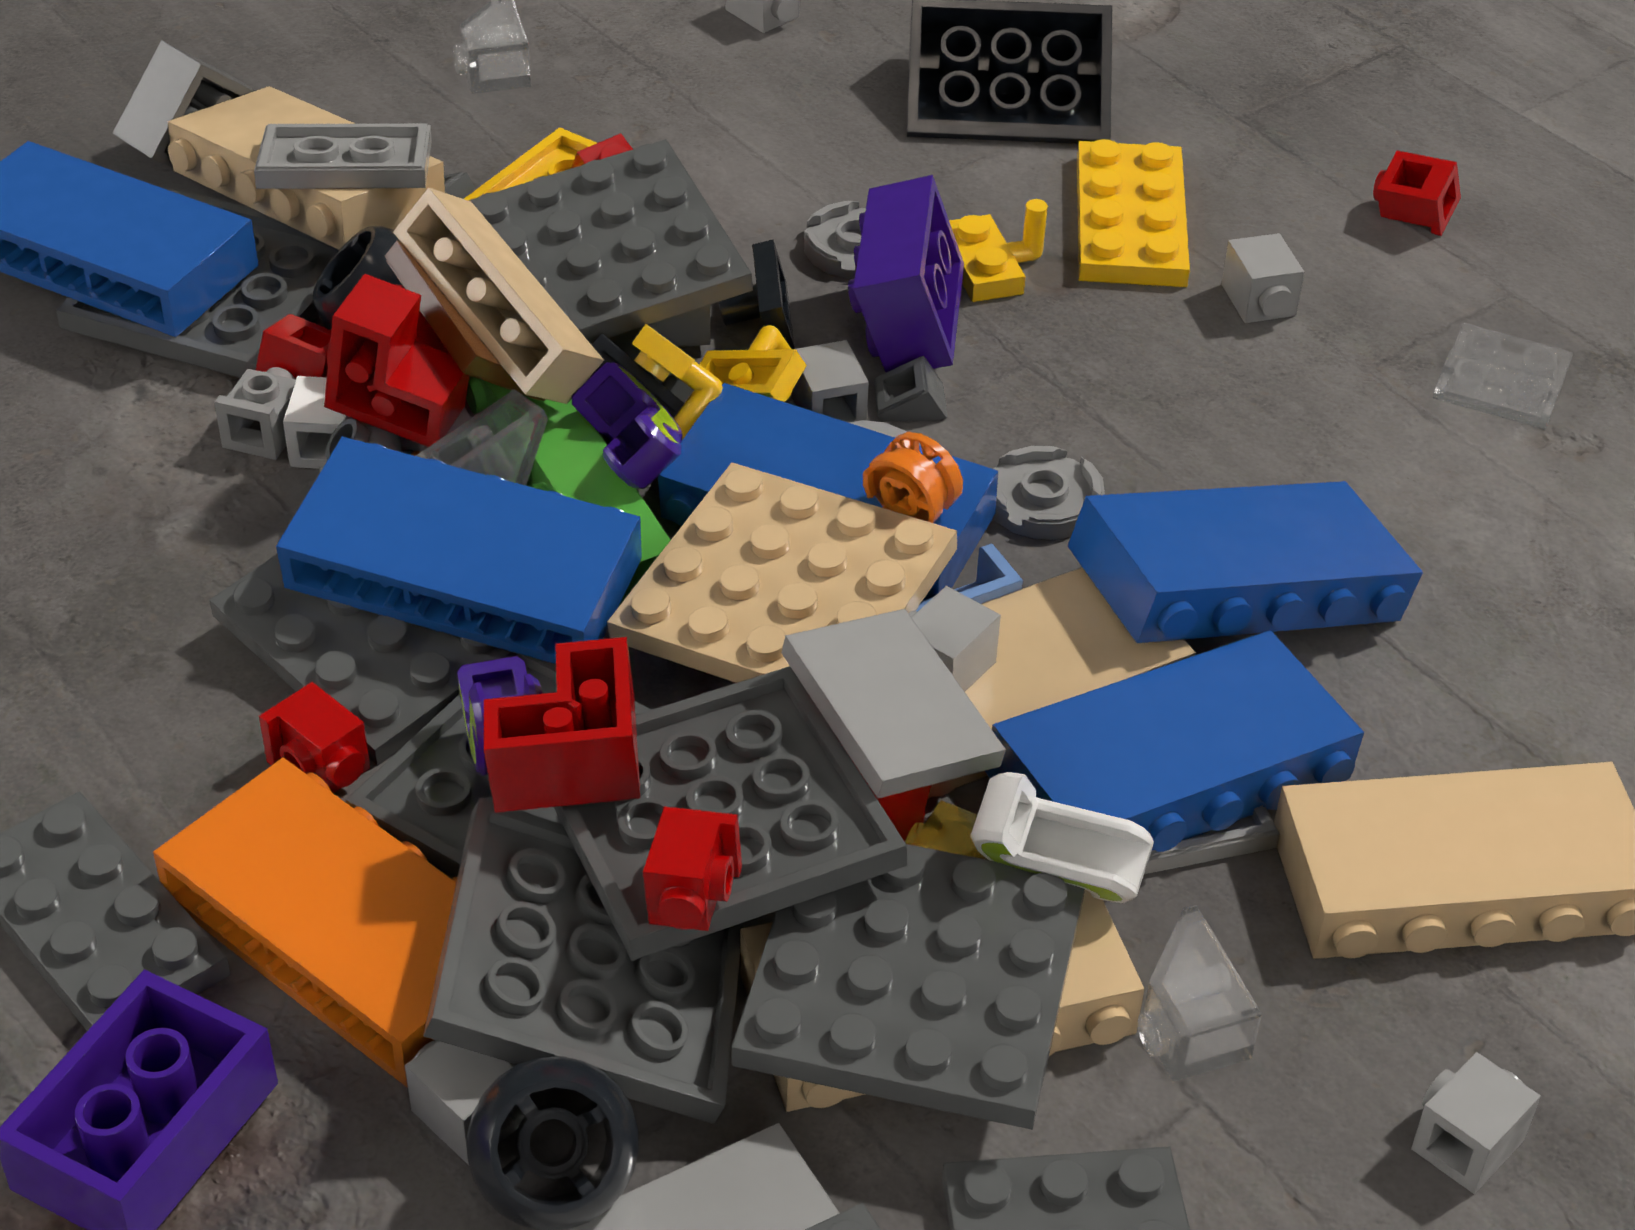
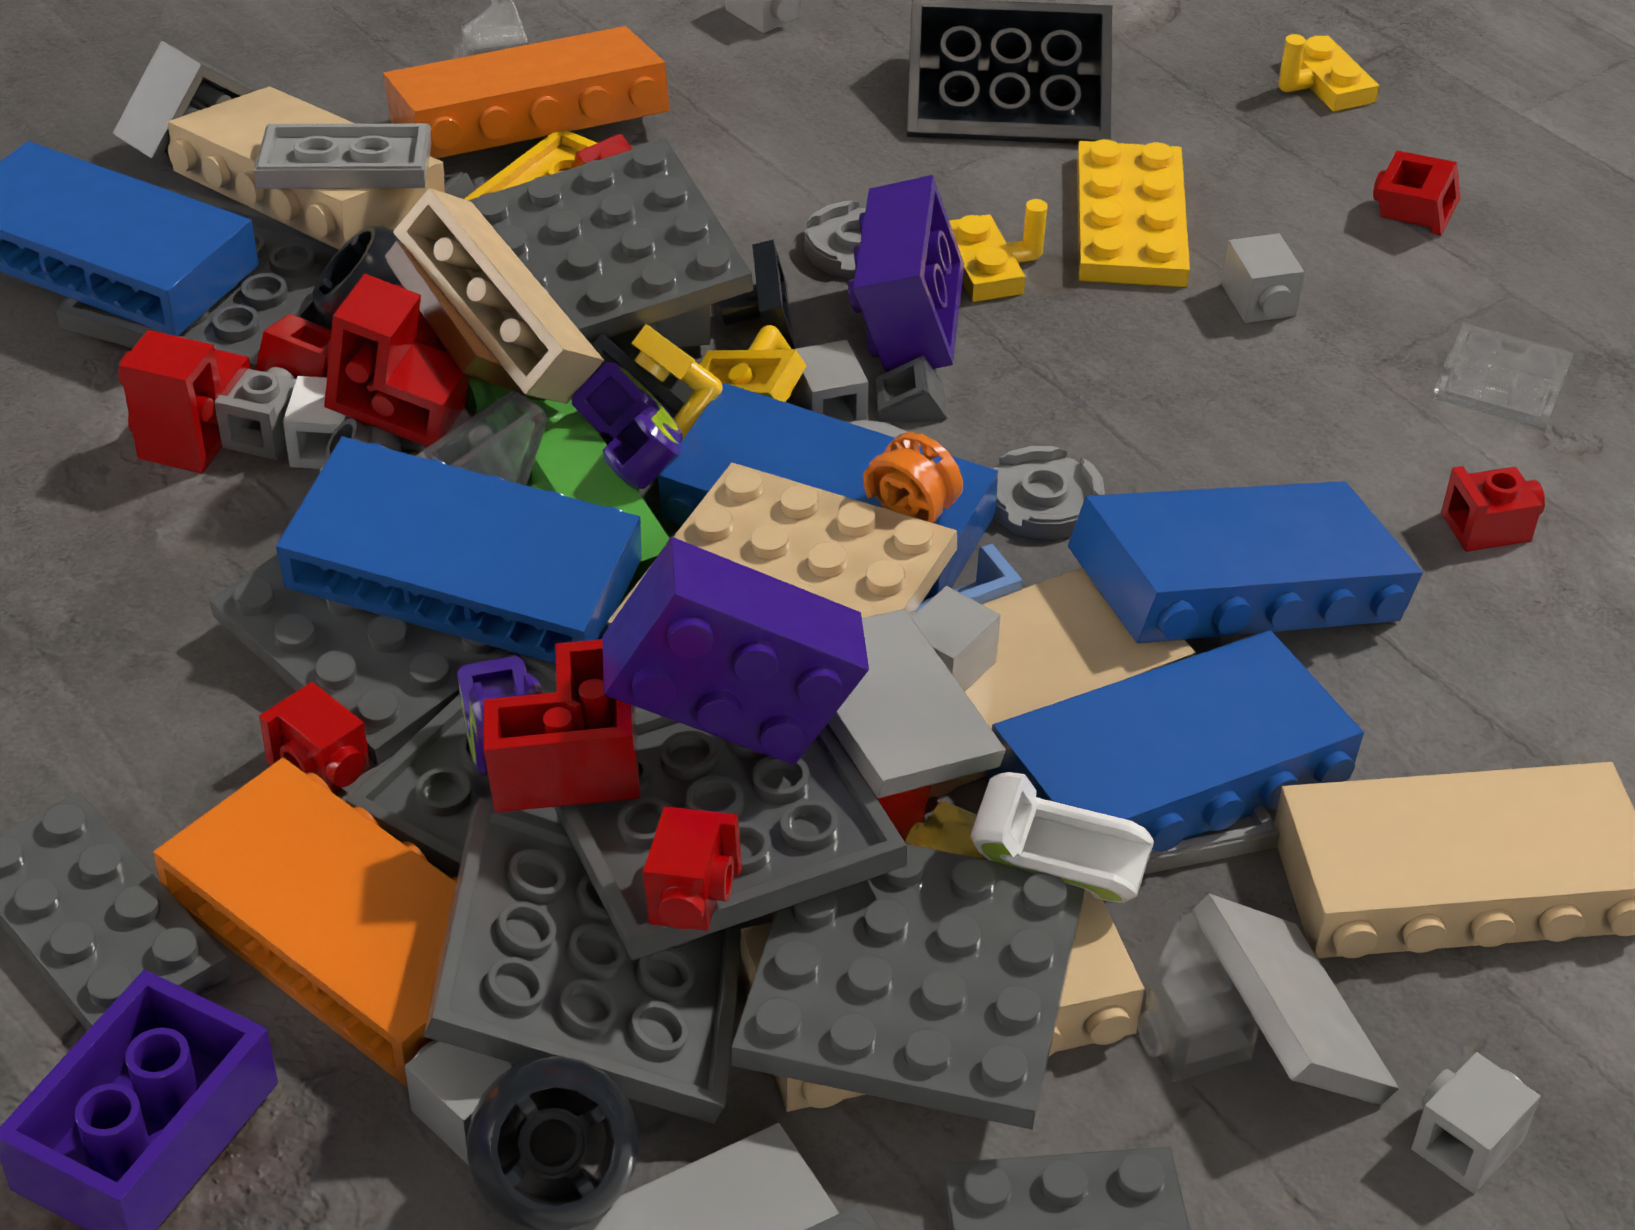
none -> red brick [118,330,251,474]
none -> orange brick [383,26,670,159]
none -> dark purple brick [602,536,869,765]
none -> light grey tile [1192,894,1399,1105]
none -> yellow plate [1278,34,1379,112]
none -> red brick [1441,466,1545,552]

